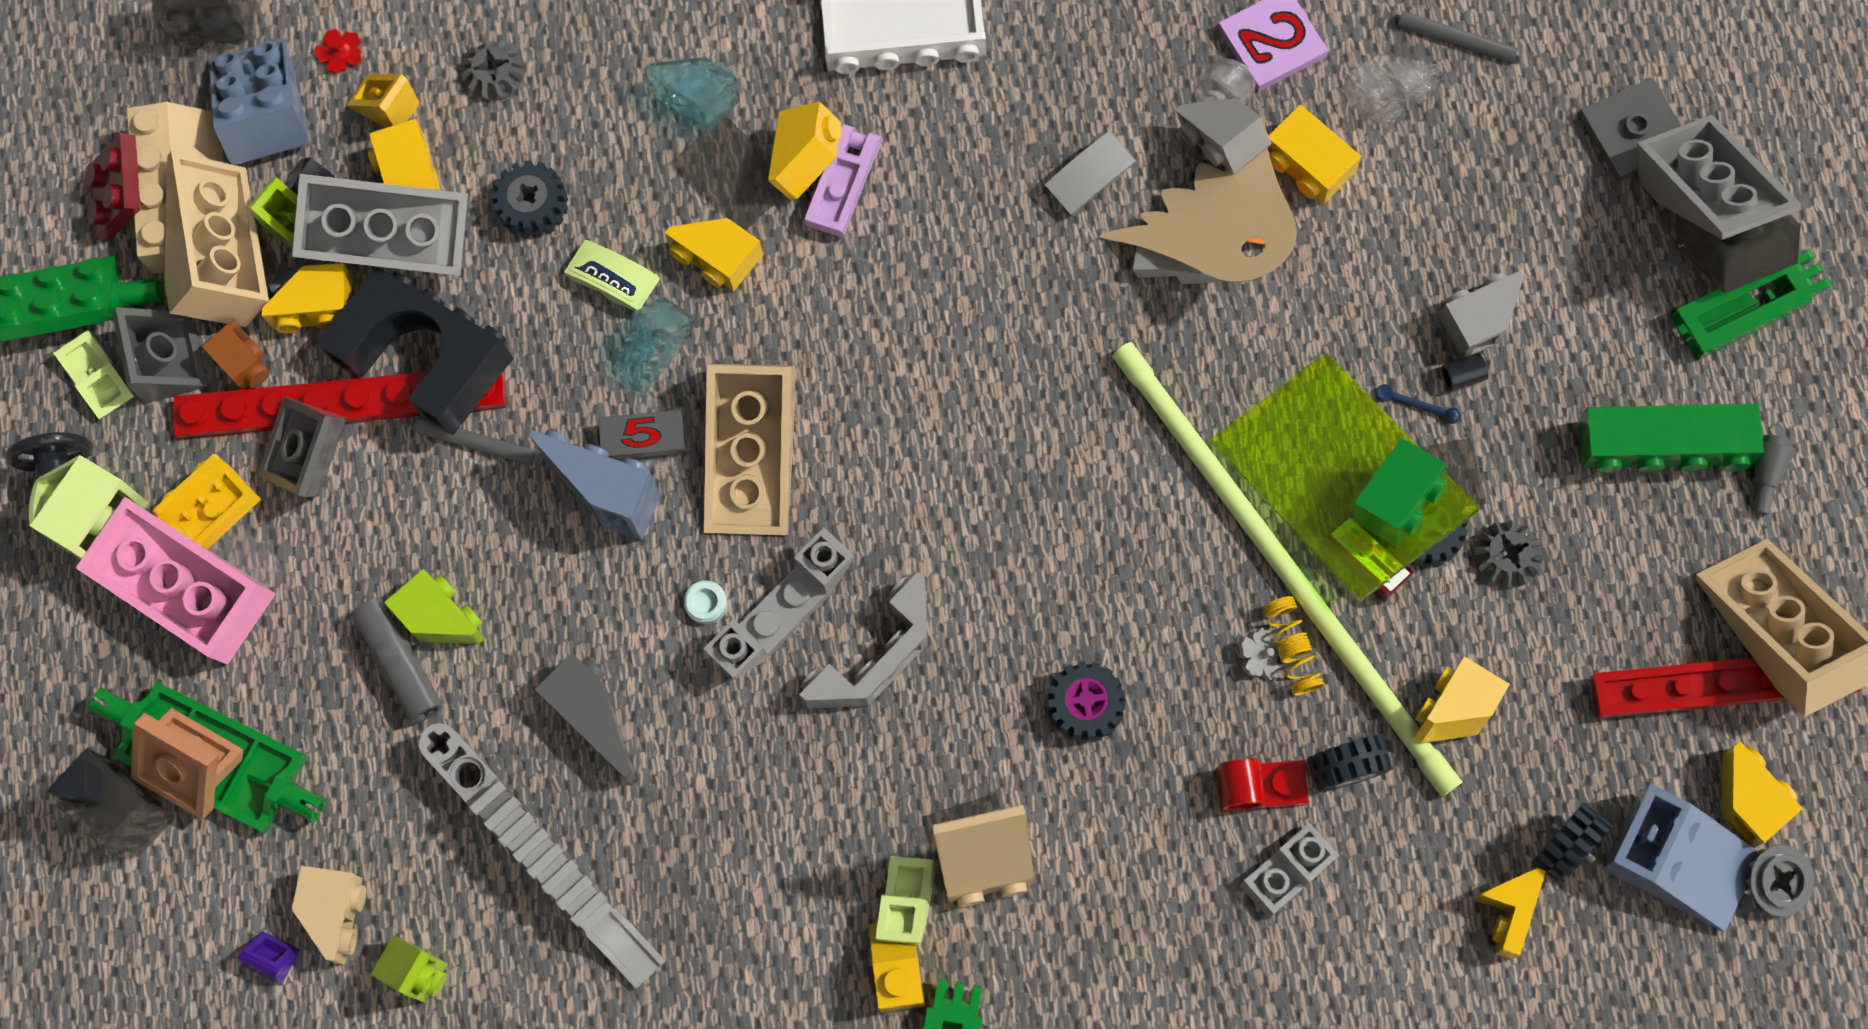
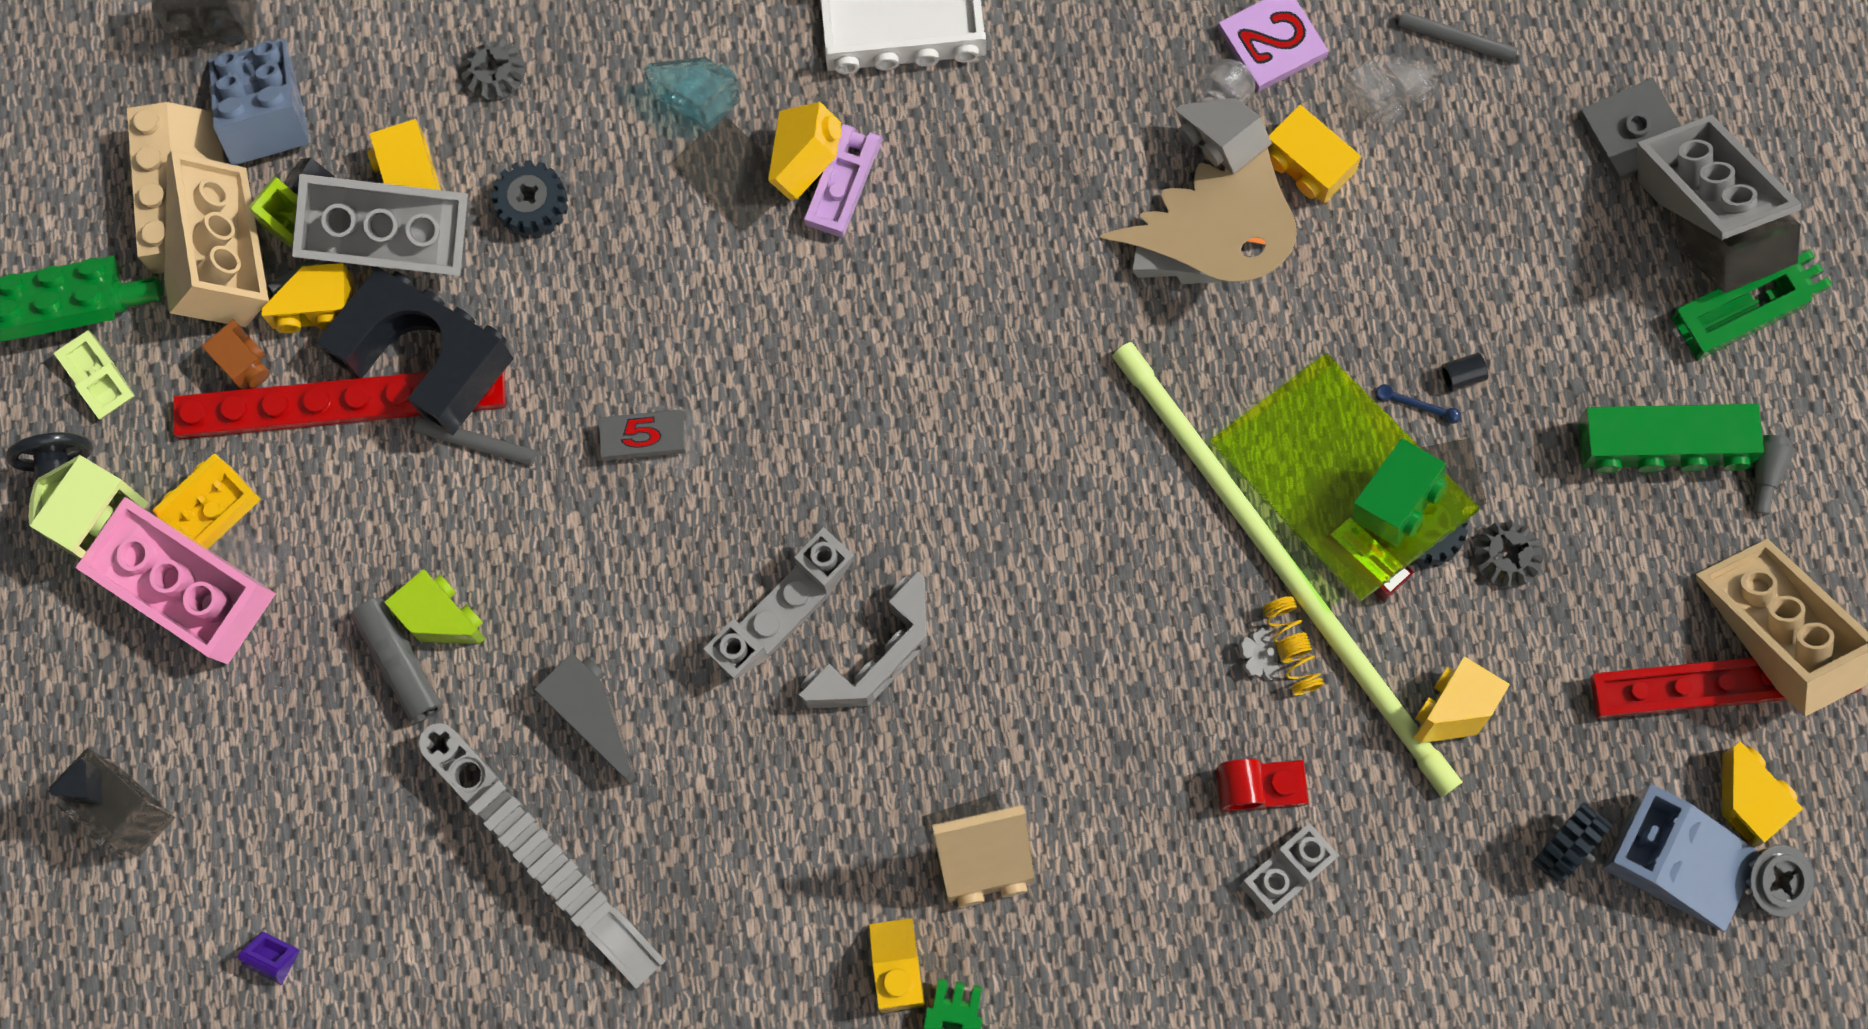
dark red plate [85,133,140,241] -> none
green plate [88,681,326,834] -> none
dark grey slope [112,307,207,404] -> none
nougat bracket [131,708,243,820] -> none
dark grey slope [257,397,346,497] -> none
tan slope [292,866,366,965] -> none
red plant [314,28,362,75] -> none
yellow slope [346,74,420,128] -> none
lime slope [370,935,448,1003] -> none
sand blue slope [529,430,661,540] -> none
yellowish green slope [564,239,660,312] -> none
clear light blue slope [610,296,696,398] -> none
yellow slope [665,218,763,292] -> none
light aqua tile [684,581,727,625] -> none
tan slope [704,364,796,535] -> none
yellowish green slope [876,856,936,945] -> none
light grey slope [1045,131,1137,215] -> none
black wheel [1047,661,1125,743] -> none
black wheel [1307,735,1393,793] -> none
light grey slope [1439,271,1524,358] -> none
yellow slope [1474,868,1546,960] -> none

